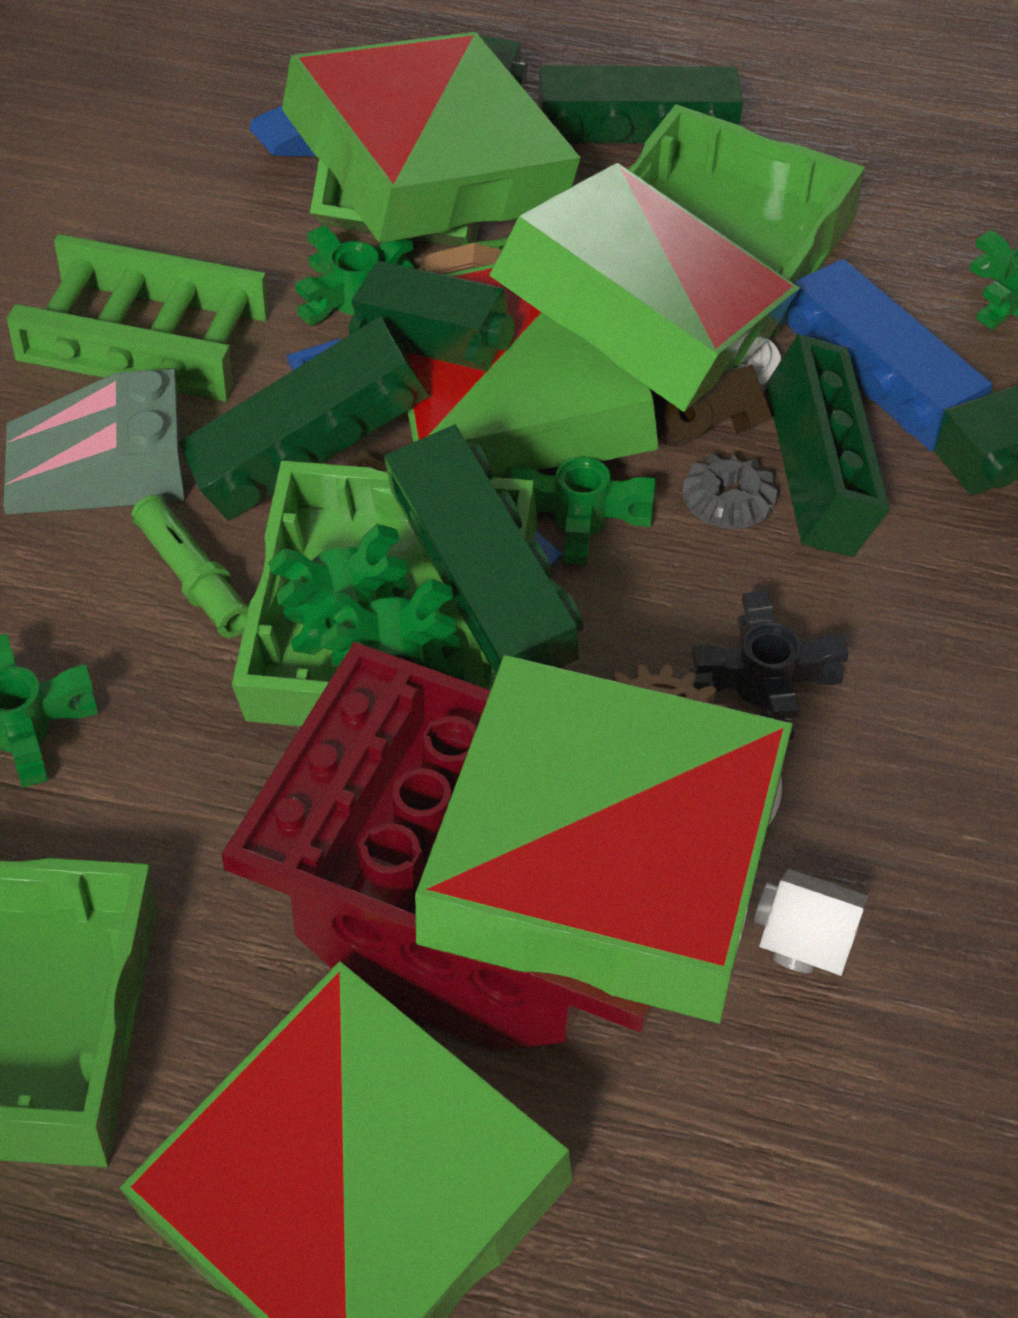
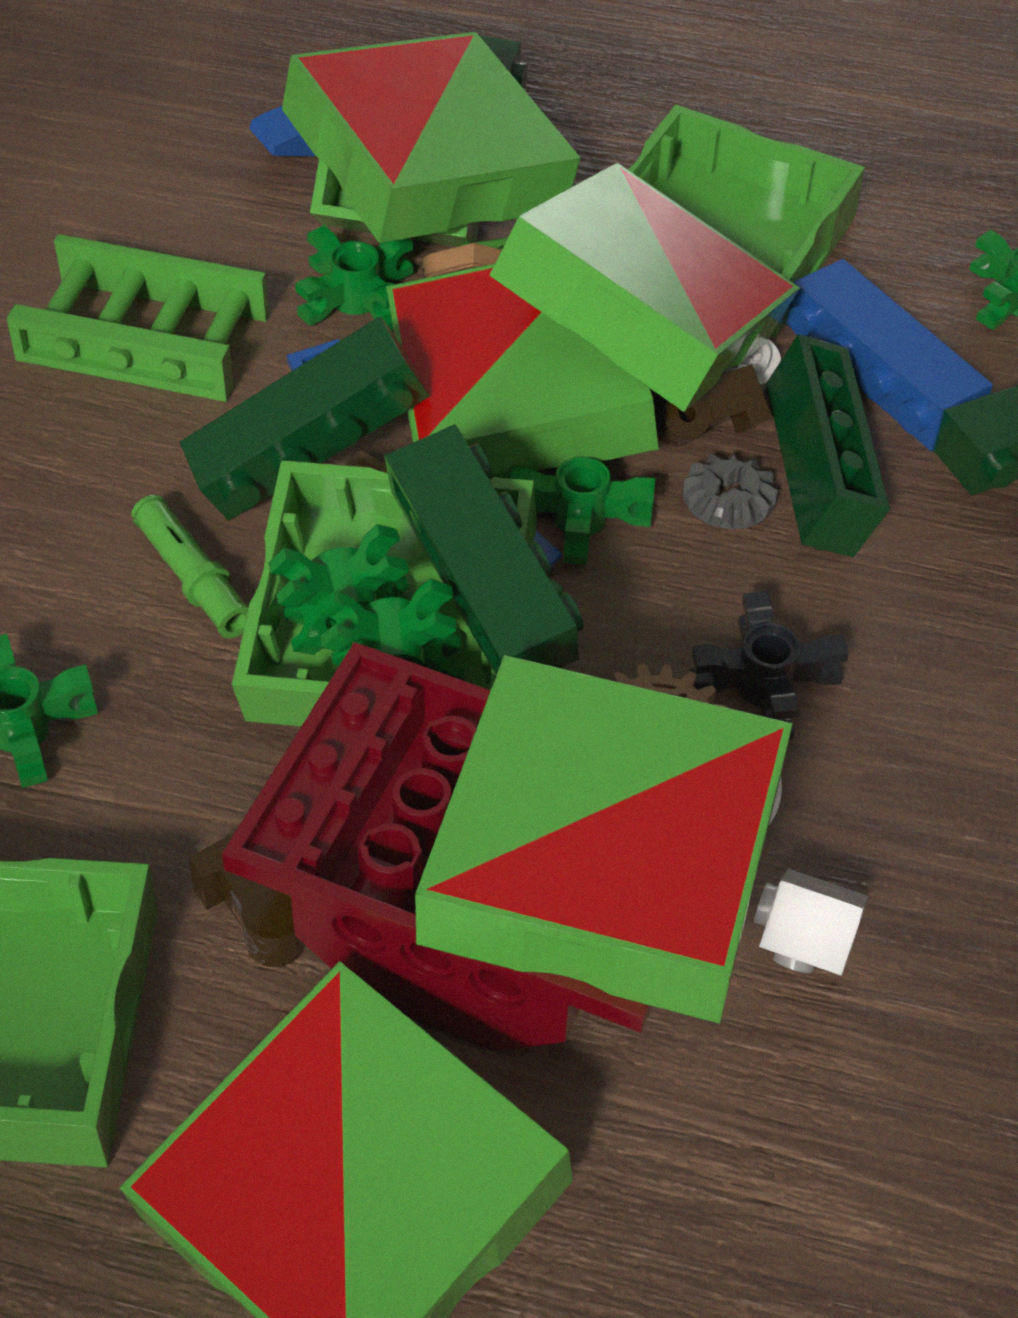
sand green slope [3,369,185,515] -> none
dark green brick [349,261,514,372] -> none
dark green brick [538,65,743,143] -> none
none -> dark brown leg [188,834,306,967]

